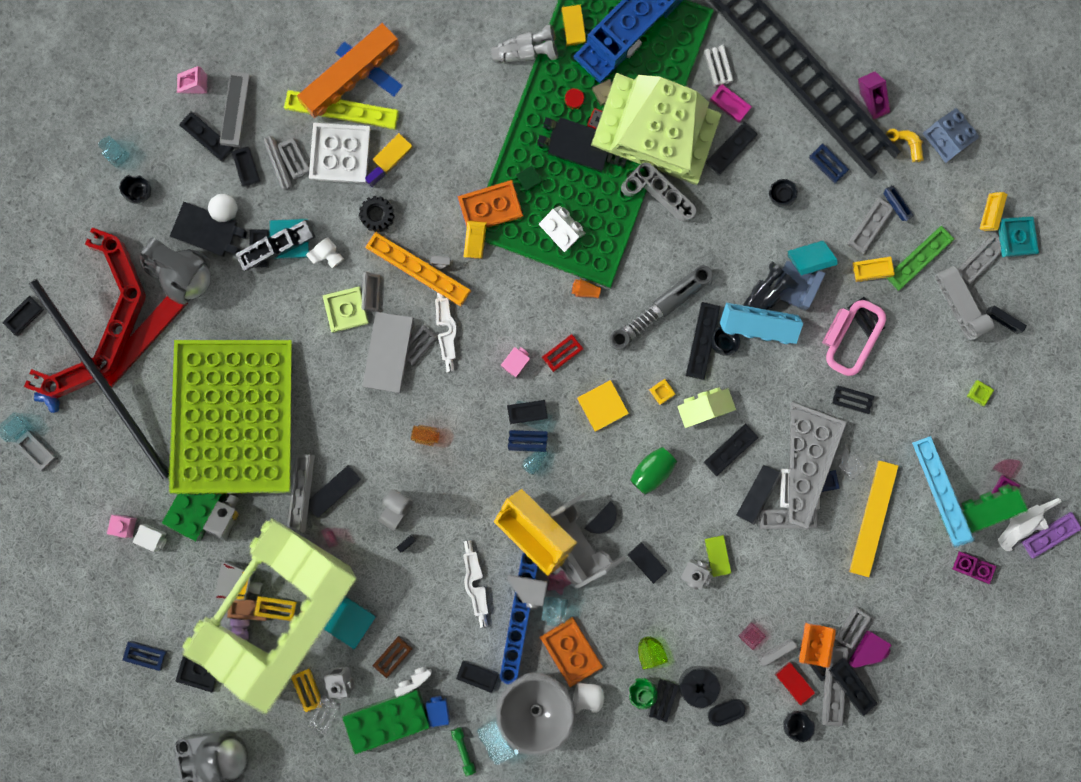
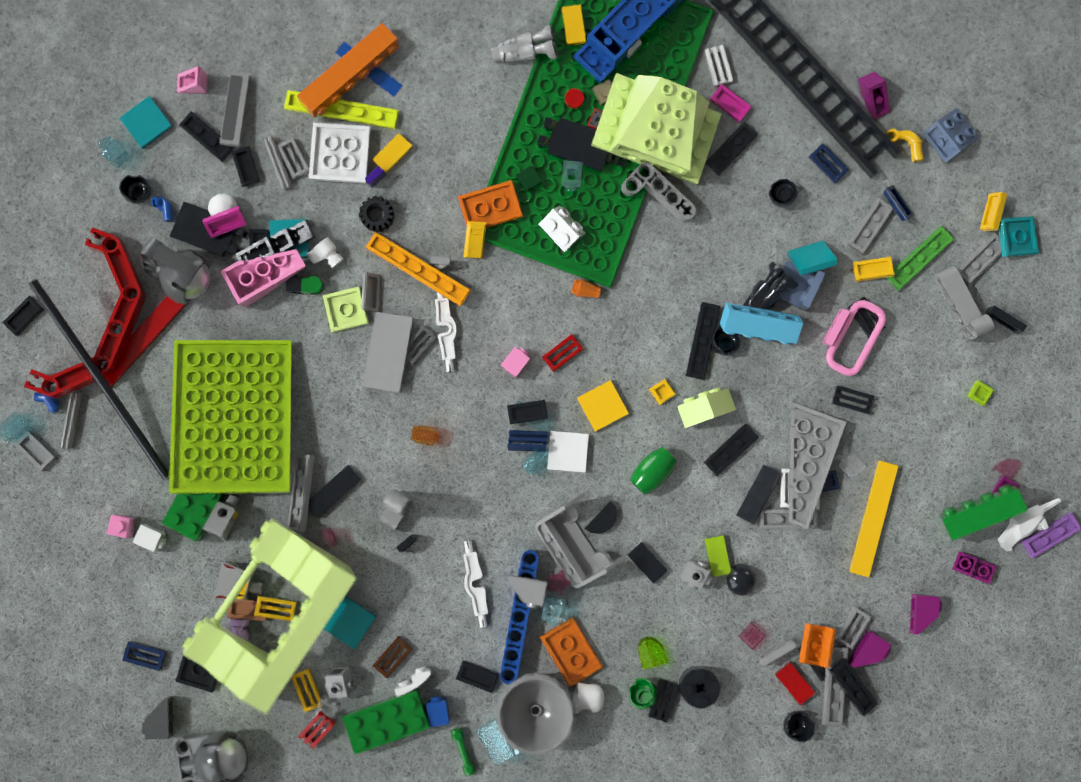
yellow piece [494,489,577,576] -> none
dark grey piece [610,265,713,350] -> none
black tile [707,699,746,727] -> none
medium azure tile [912,436,974,548] -> none
none -> light grey axle [61,393,82,449]
none -> teal tile [119,96,173,149]
none -> dark grey slope [142,696,173,740]
none -> blue arm [151,196,173,222]
none -> dark pink tile [203,206,247,238]
none -> bright pink wedge [221,250,306,307]
none -> leg [286,274,324,295]
none -> red tile [298,710,336,749]
none -> white tile [547,431,589,473]
none -> clear light blue brick [561,160,583,191]
none -> black hair [726,564,756,596]
none -> magenta slope [909,594,942,635]

